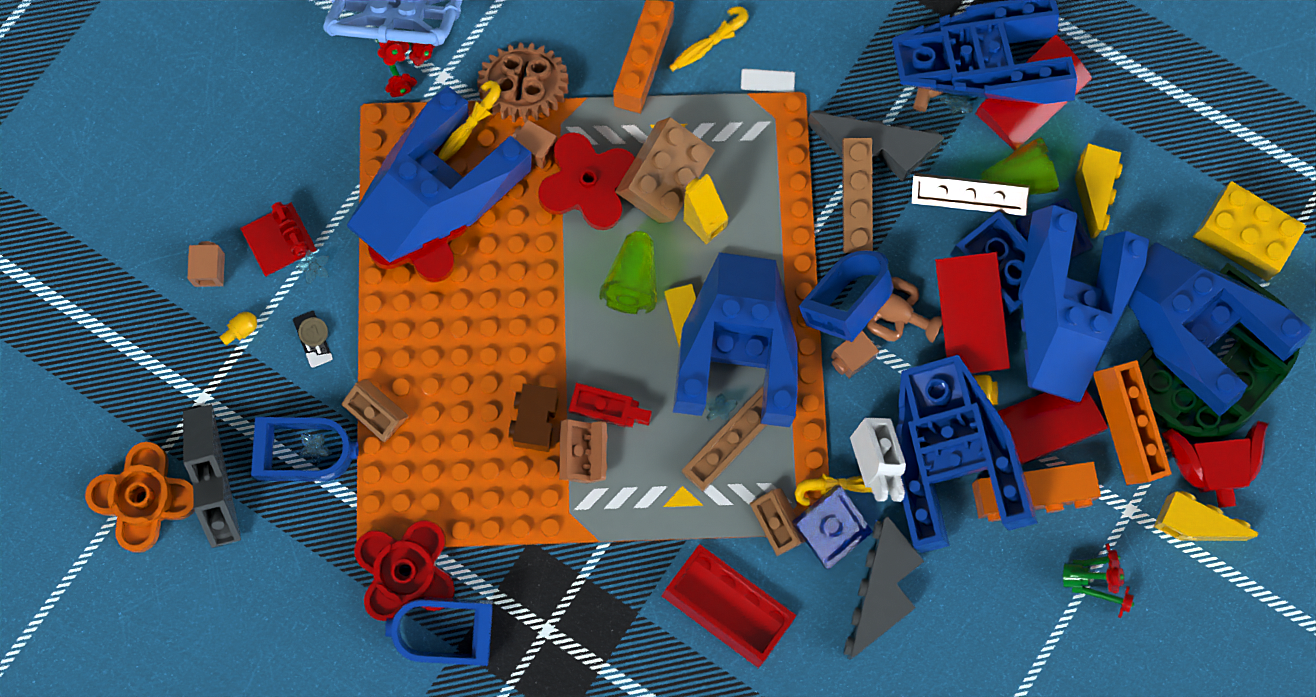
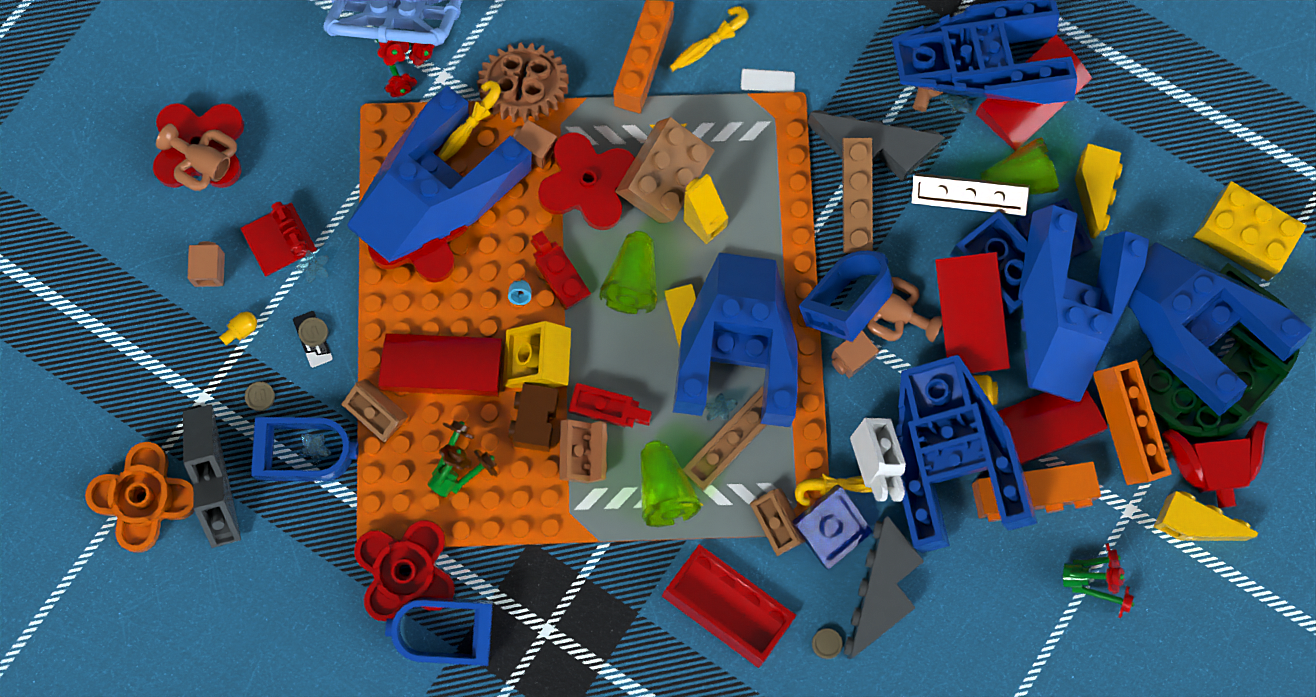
none -> red plant [153,103,244,188]
none -> nougat piece [156,123,237,191]
none -> dark tan piece [245,382,275,411]
none -> red slope [378,333,503,397]
none -> plant [428,420,498,497]
none -> yellow slope [503,321,571,388]
none -> medium azure hinge [508,280,532,305]
none -> red hinge [531,231,591,310]
none -> clear neon green cone [640,441,701,527]
none -> dark tan piece [812,628,842,659]

